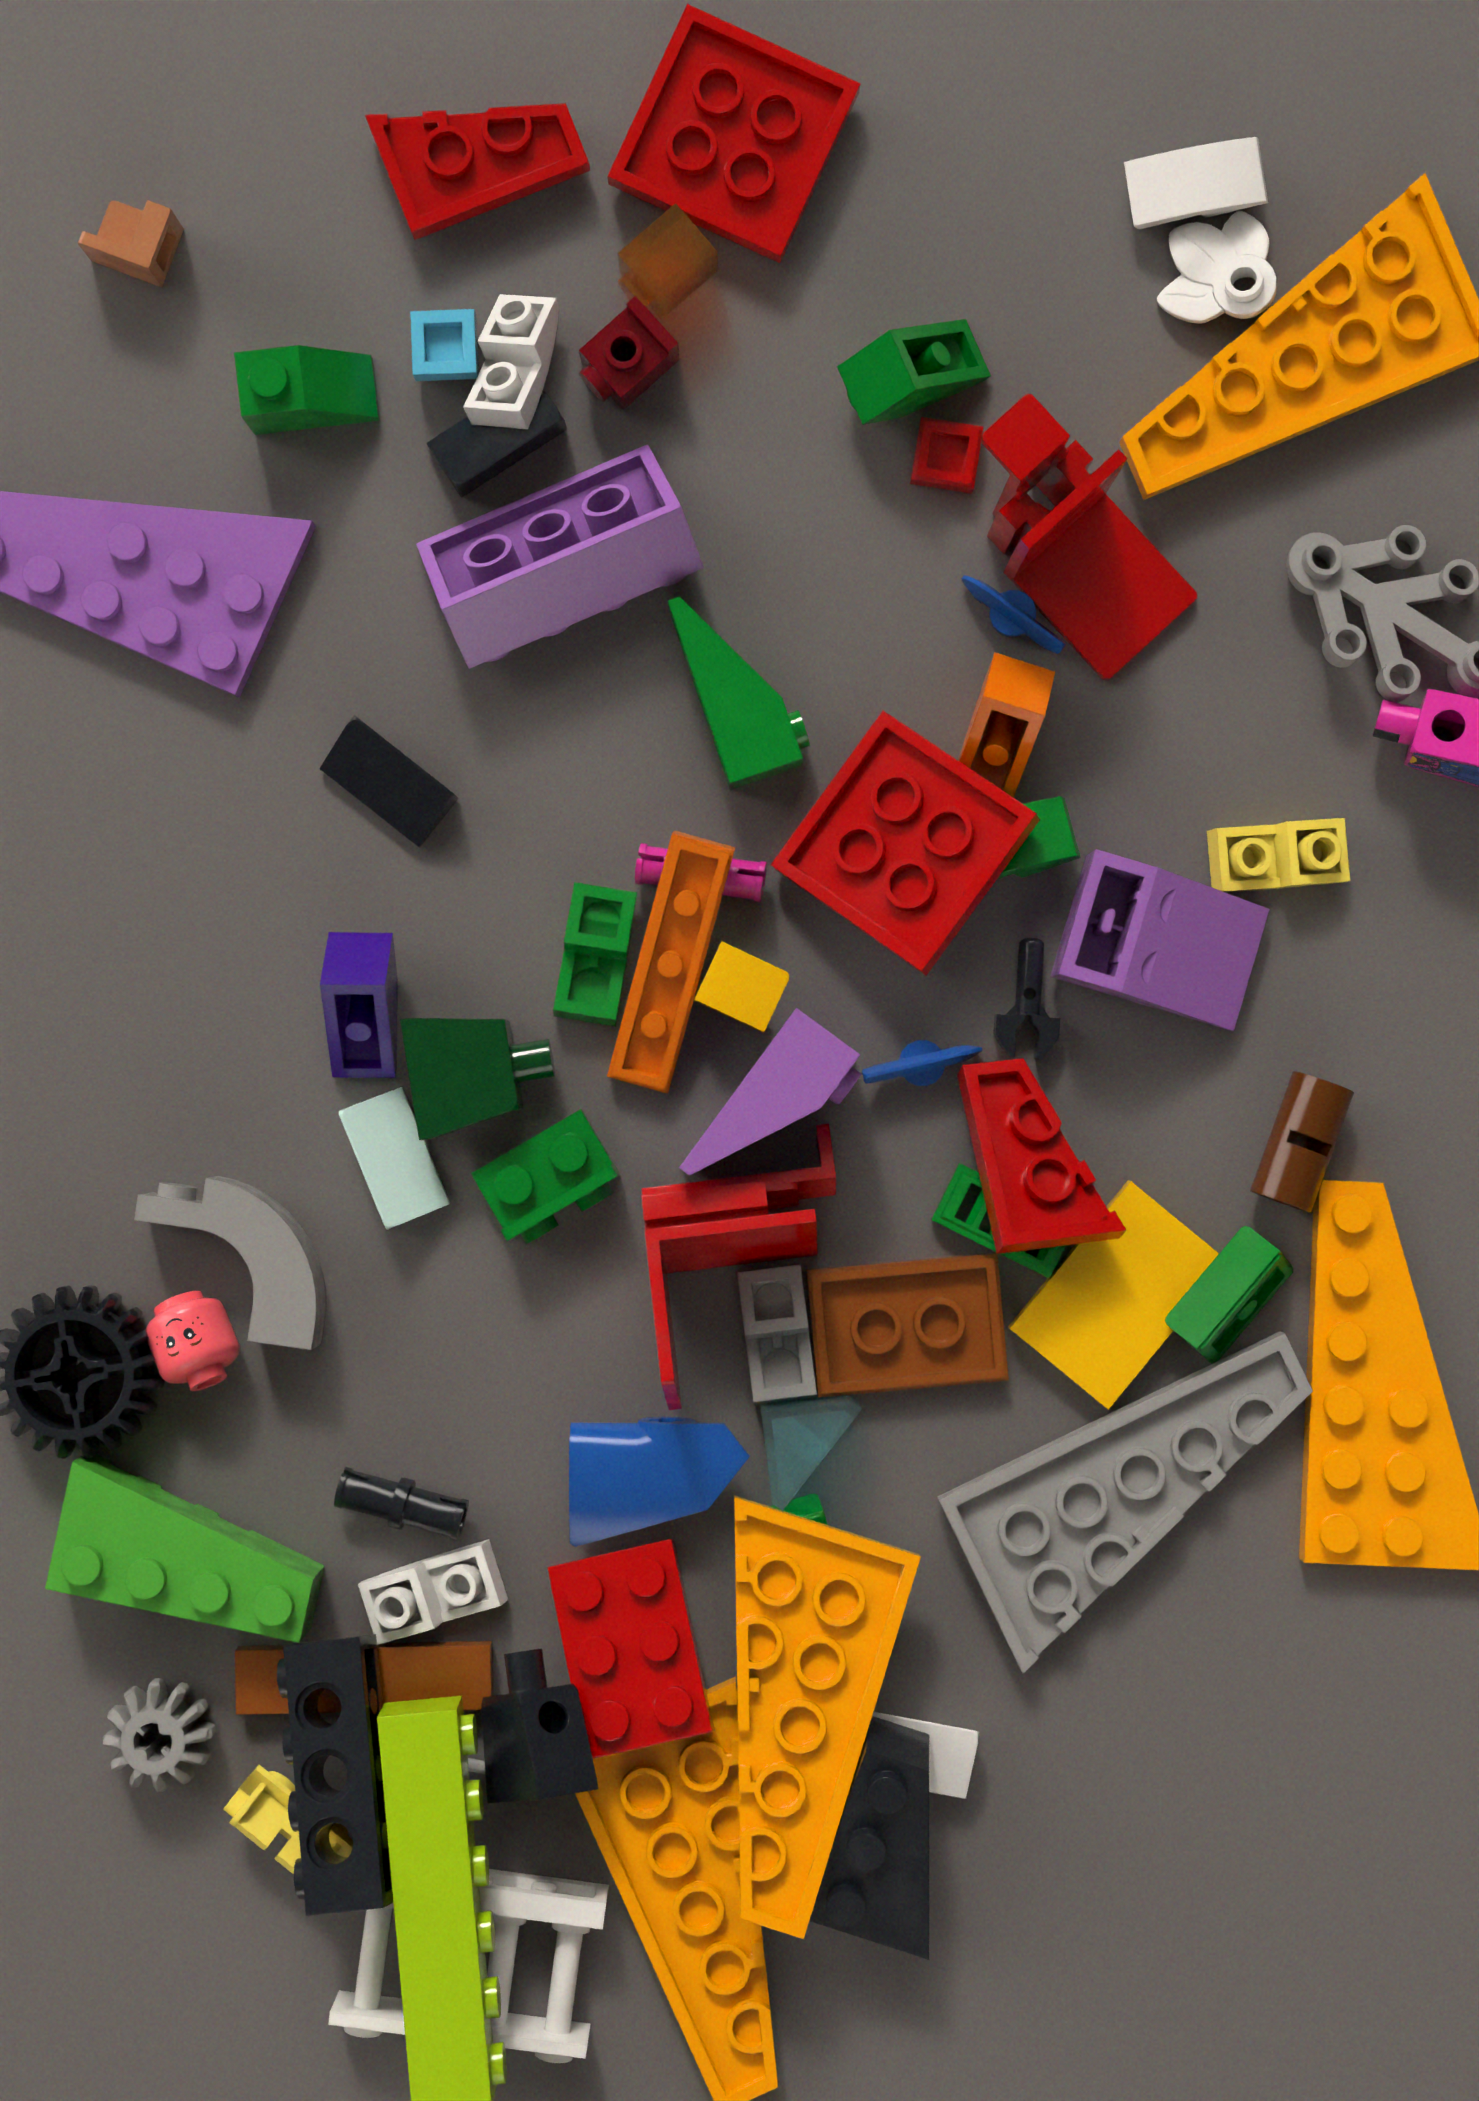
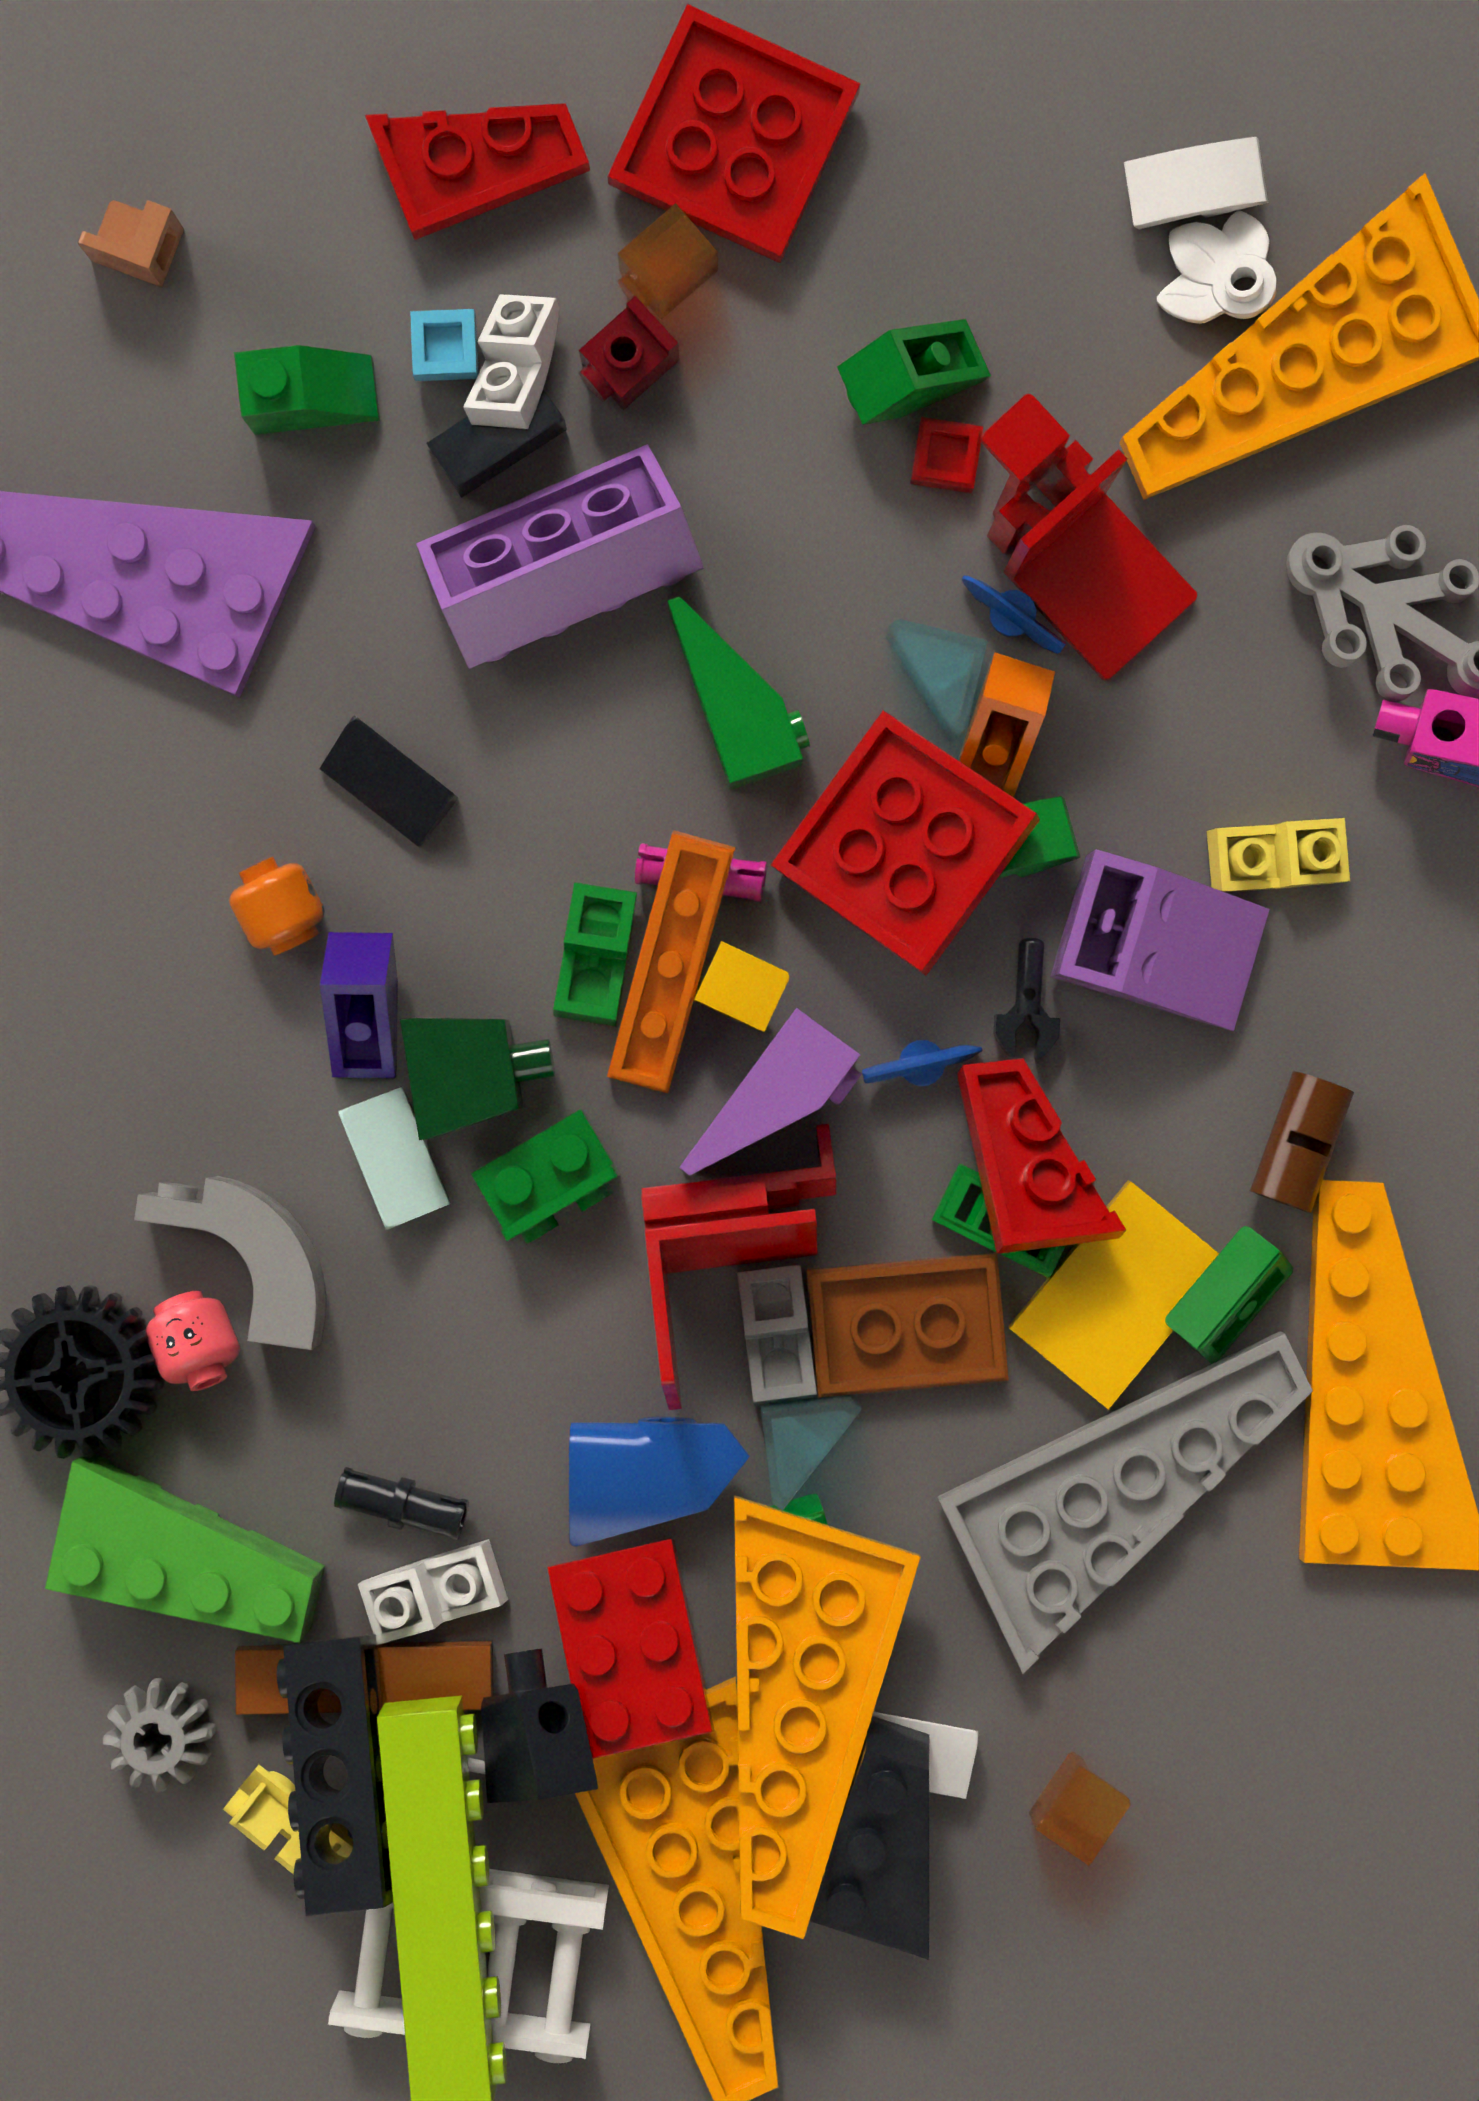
none -> orange head [229,856,325,956]
none -> clear light blue slope [885,619,988,743]
none -> clear orange panel [1029,1751,1131,1866]

